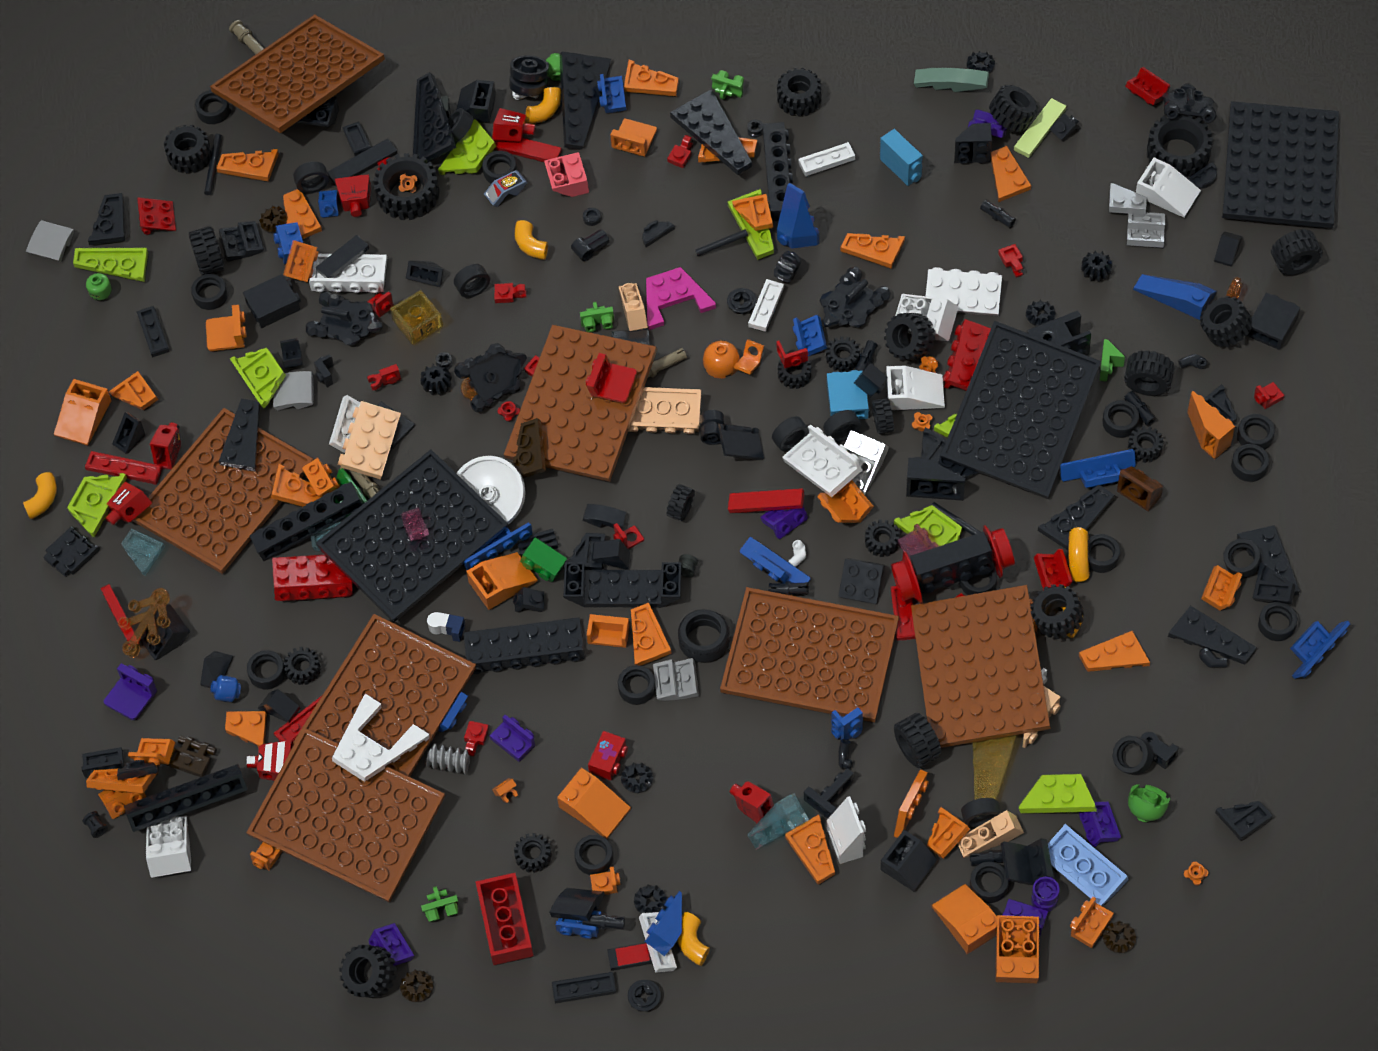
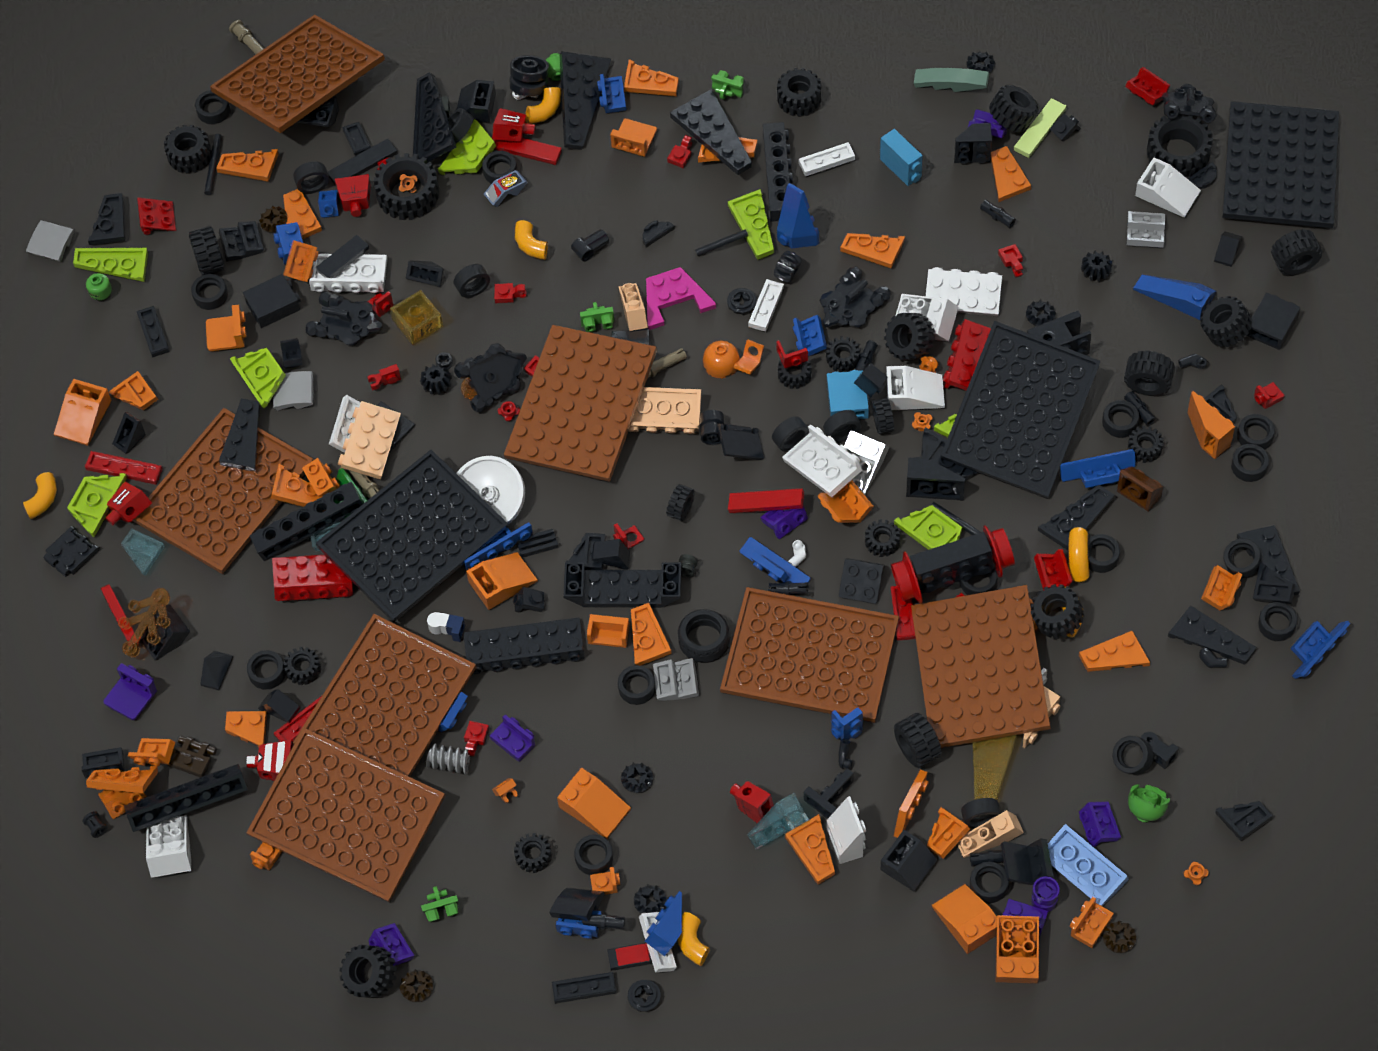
black tile [117,760,158,780] -> none
red torso [150,422,181,470] -> none
blue head [210,675,241,702] -> none
black bracket [314,354,334,387] -> none
white wing [332,694,429,782] -> none
clear pink bracket [401,508,429,541] -> none
red brick [475,873,534,965] -> none
dark brown wing [513,418,546,478] -> none
green brick [520,537,567,582] -> none
coral slope [544,152,589,197] -> none
black slope [582,504,626,528] -> none
black tile [583,208,601,226] -> none
red bracket [586,353,637,403] -> none
red brick [588,731,628,781] -> none
orange wing [732,194,773,231] -> none
black bush [747,119,763,138] -> none
clear pink bracket [898,524,938,558] -> none
lime wing [1019,774,1097,813] -> none
bright green slope [1099,339,1125,381] -> none
light grey wing [1109,183,1146,215] -> none
clear orange gear [1226,277,1243,298] -> none

